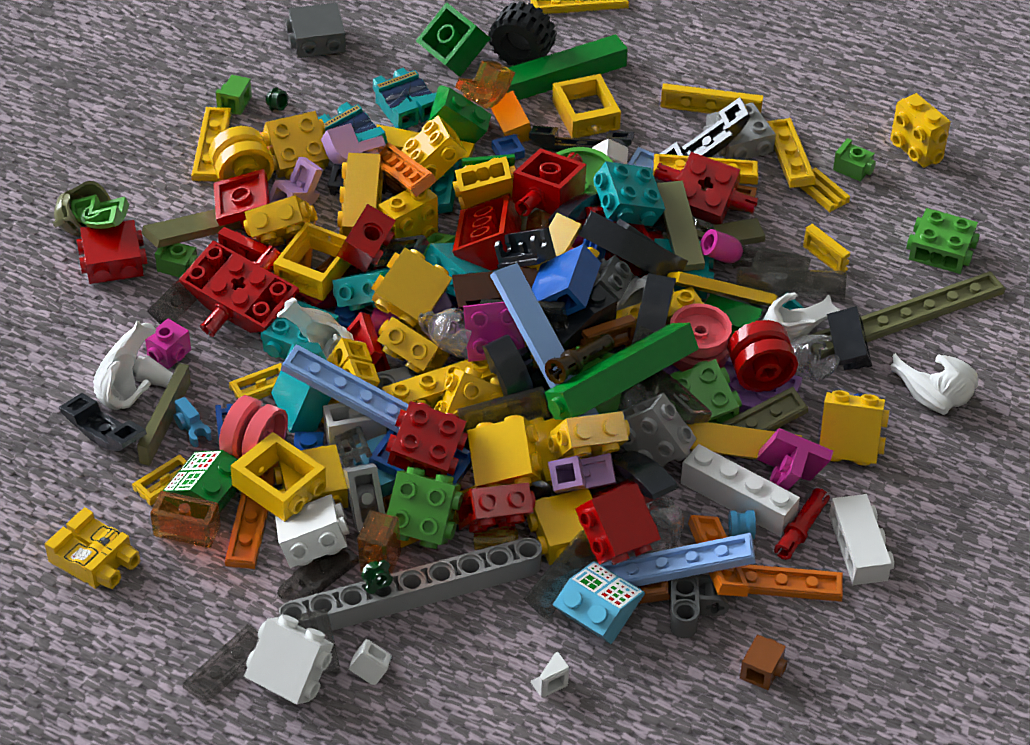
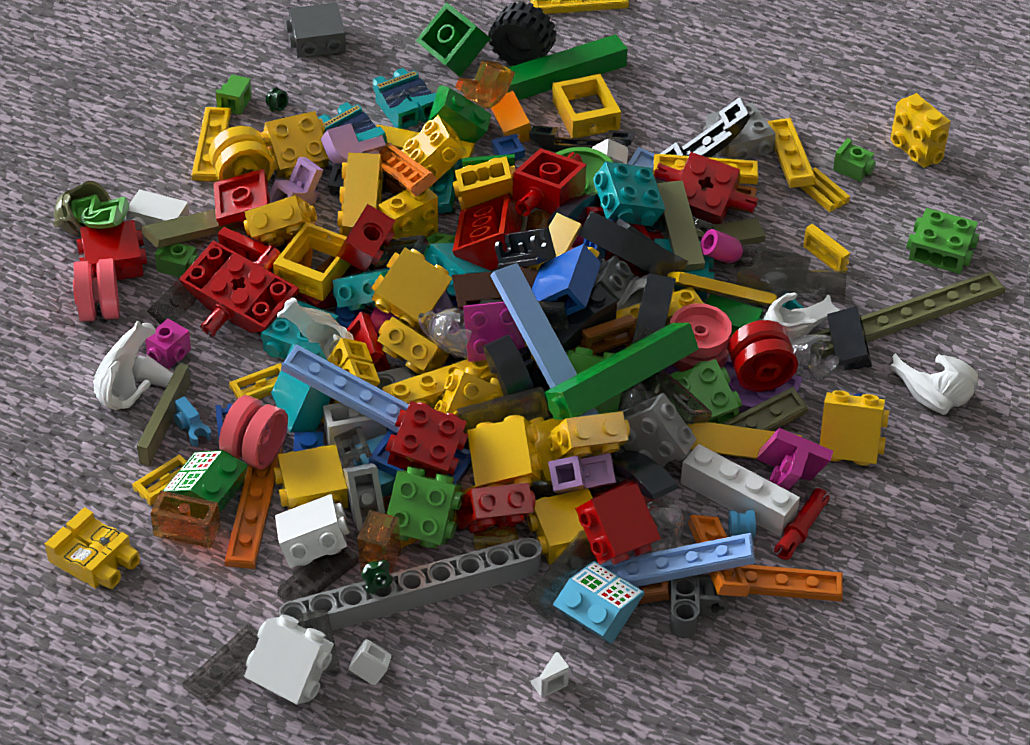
black slope [59,393,147,451] -> none
yellow window [231,432,326,522] -> none
dark brown pin [545,334,615,384] -> none
yellow tile [660,83,763,114] -> none
dark orange brick [739,634,788,691] -> none
white brick [829,494,894,585] -> none
none -> coral wheel [73,258,120,322]
none -> white brick [126,189,189,230]

